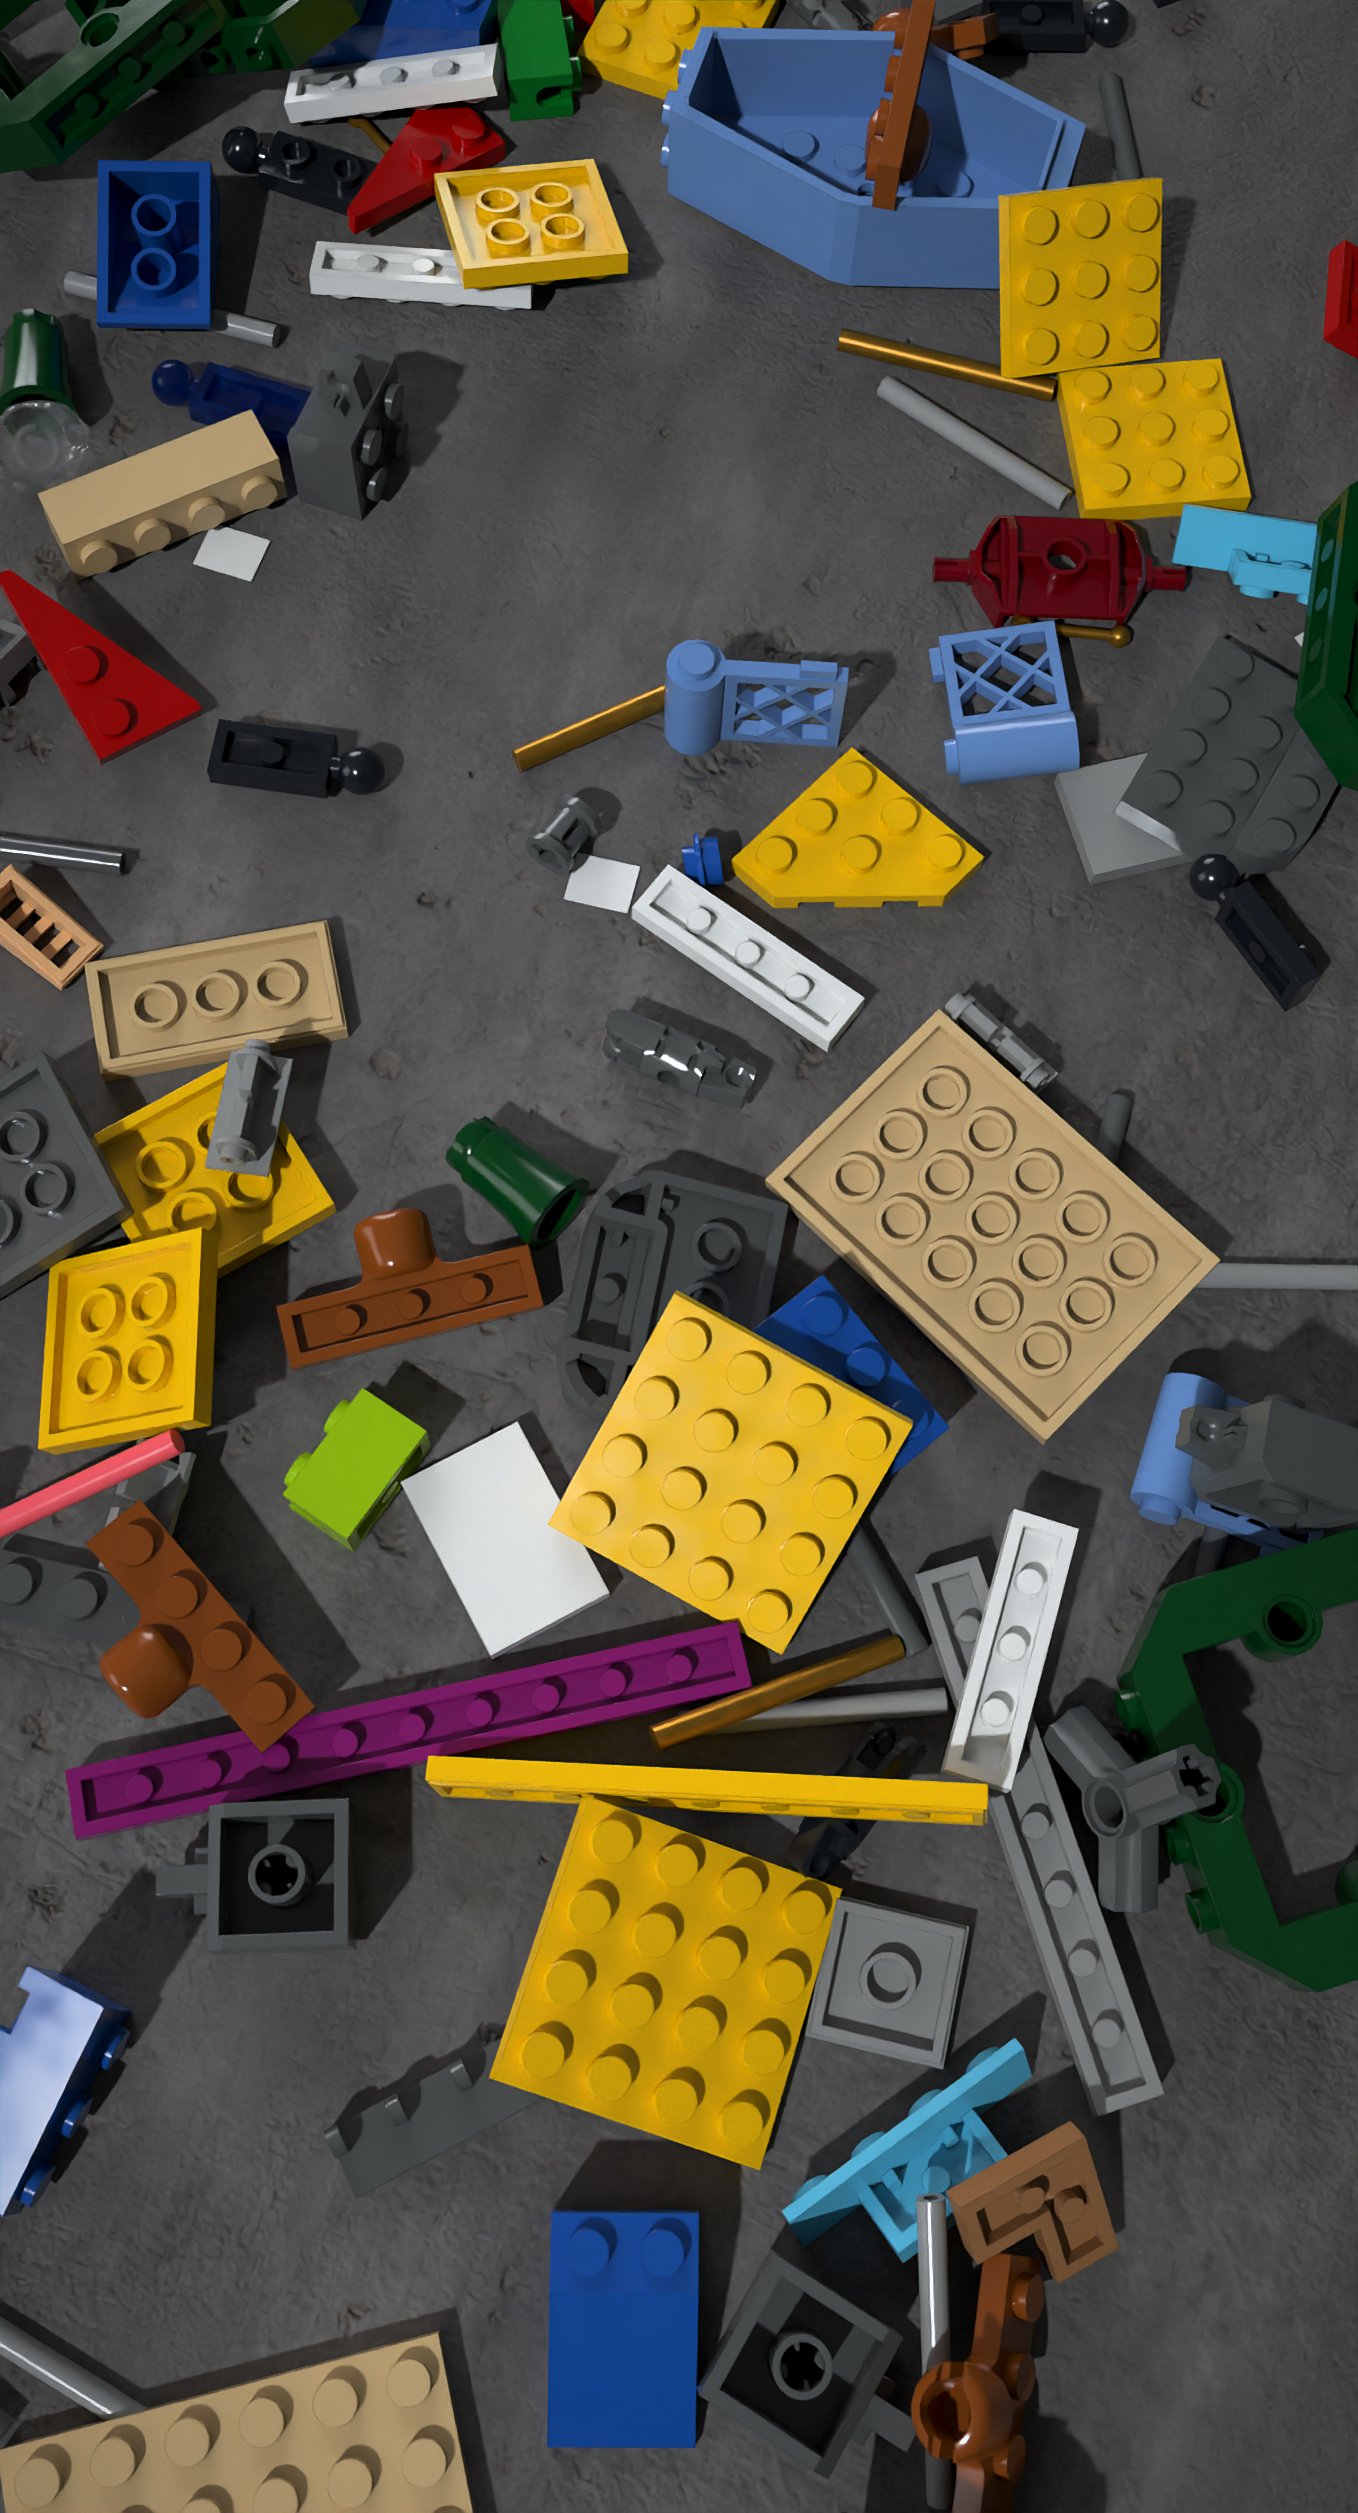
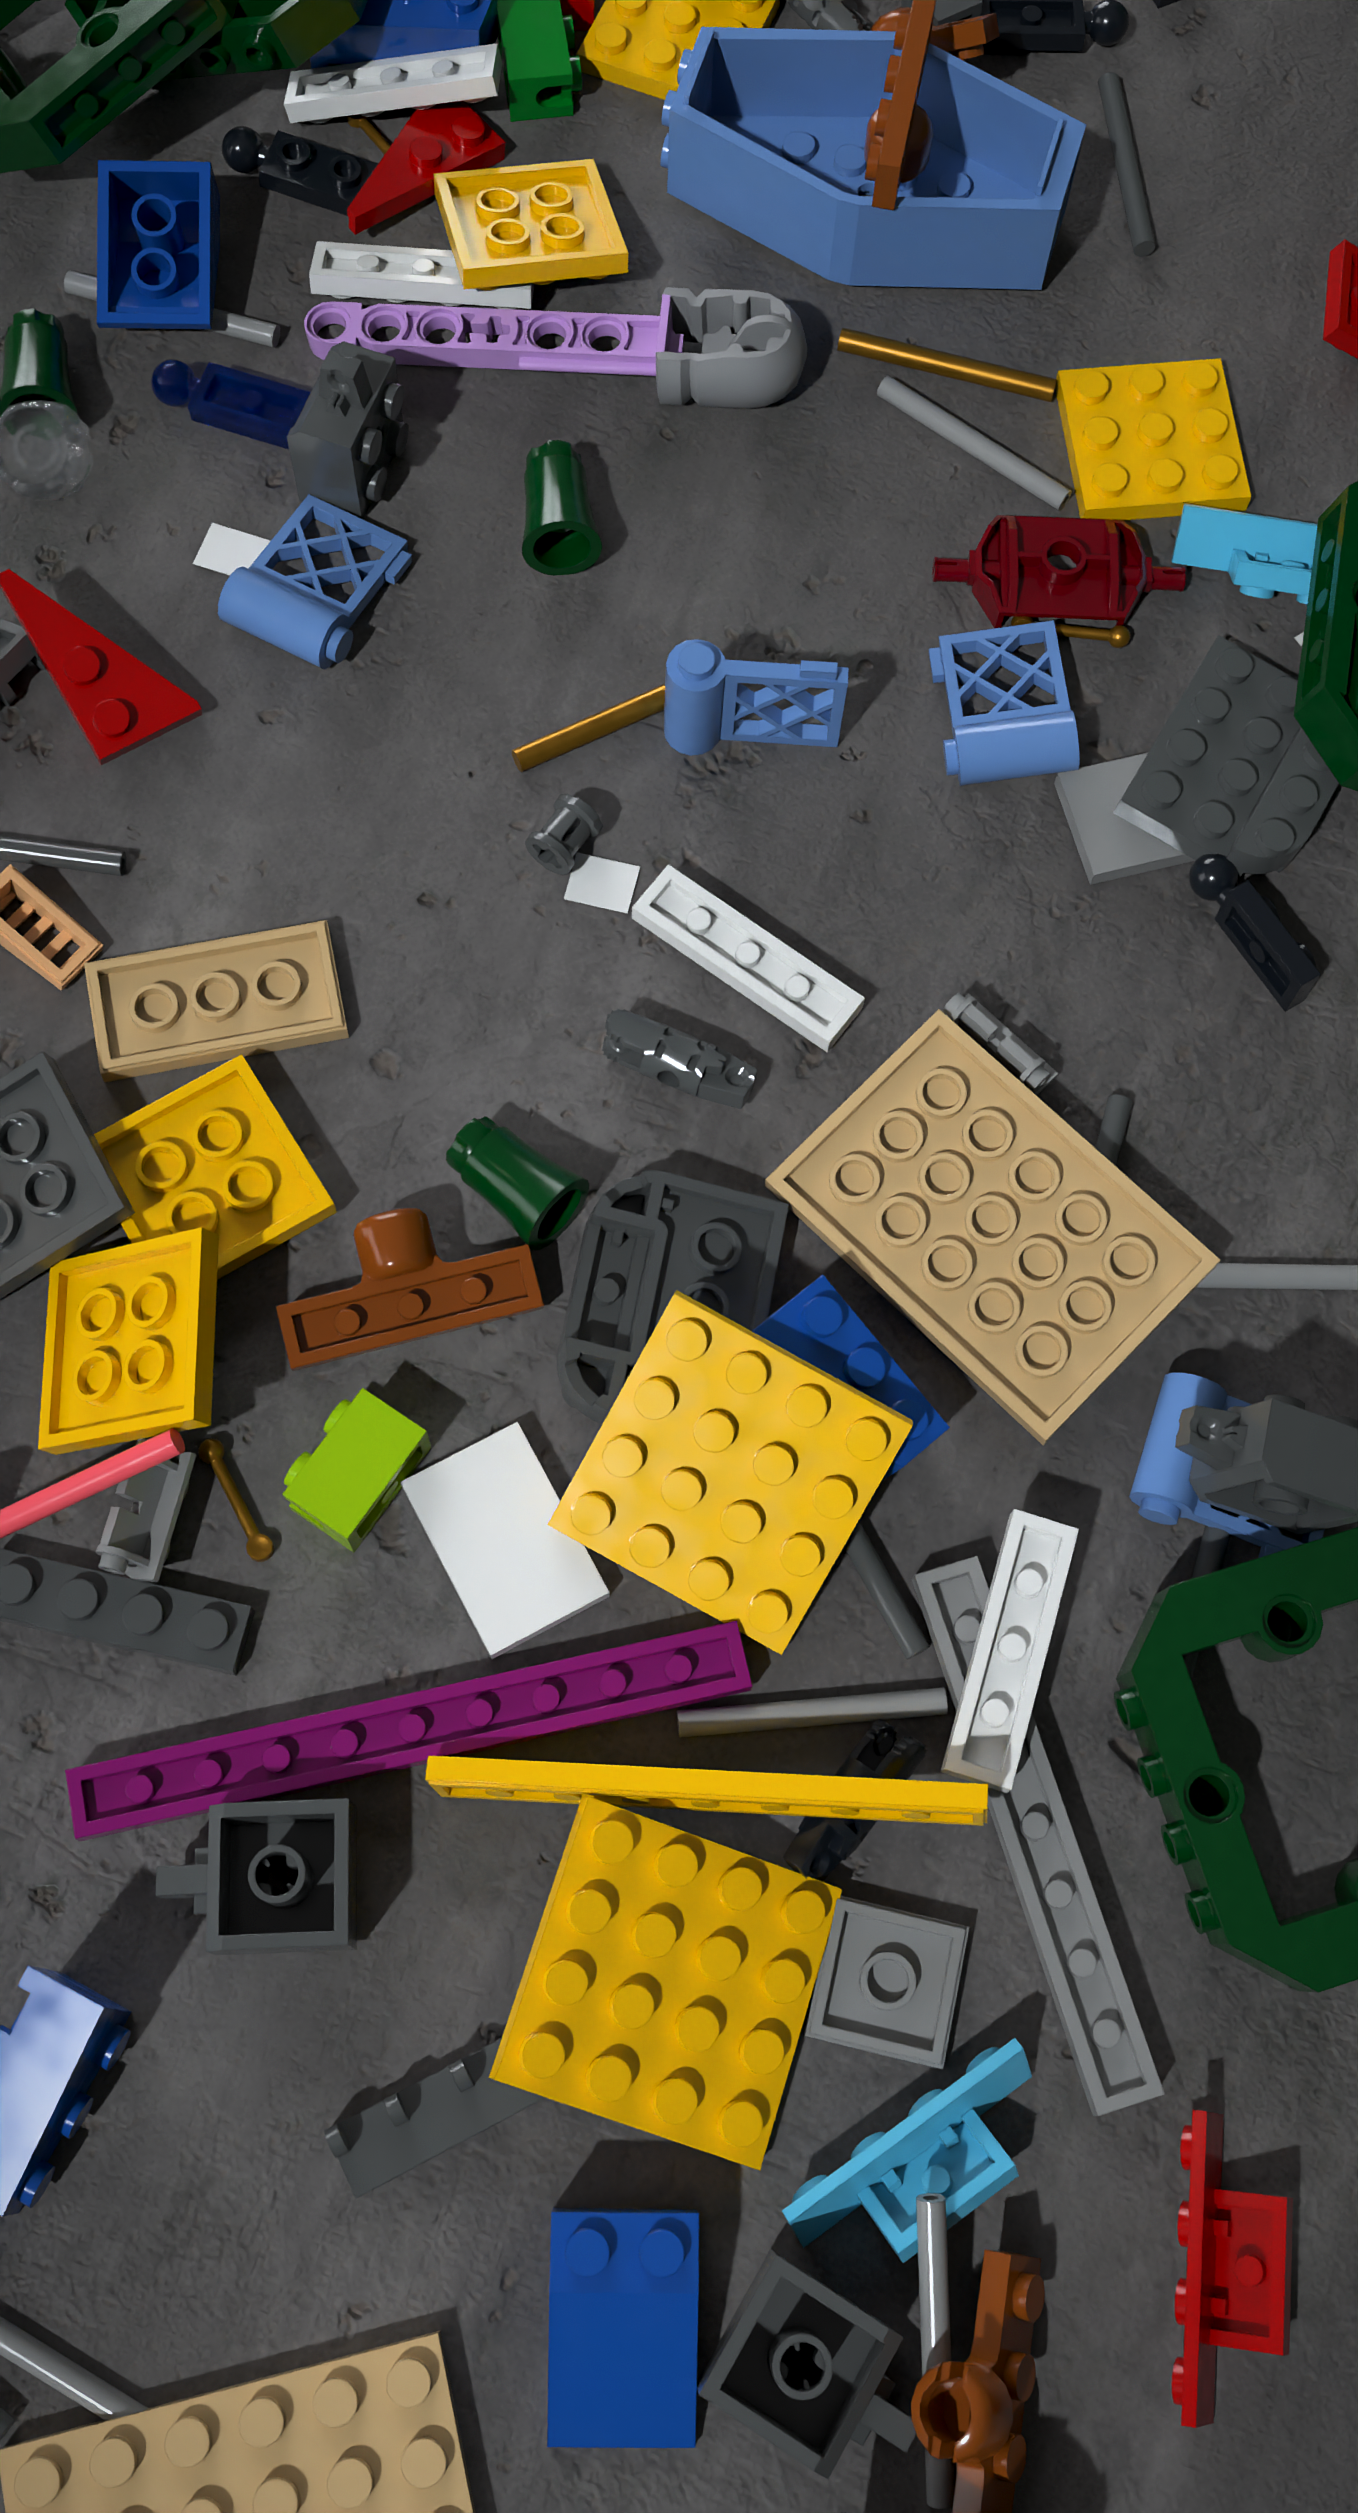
tan brick [38,409,288,581] -> none
dark orange plate [85,1499,316,1754] -> none
light grey hinge [205,1039,294,1178] -> none
black plate [207,719,385,799] -> none
pearl gold bar [649,1634,905,1753] -> none
blue plate [682,833,724,889] -> none
yellow plate [730,747,984,908] -> none
medium nougat plate [946,2121,1119,2284] -> none
yellow plate [998,177,1162,379] -> none
dark grey piece [1042,1706,1222,1914] -> none
none -> pearl gold hinge [198,1438,274,1562]
none -> medium blue piece [218,494,412,669]
none -> piece [304,287,807,409]
none -> dark green plant [522,440,602,576]
none -> red bracket [1172,2110,1293,2428]

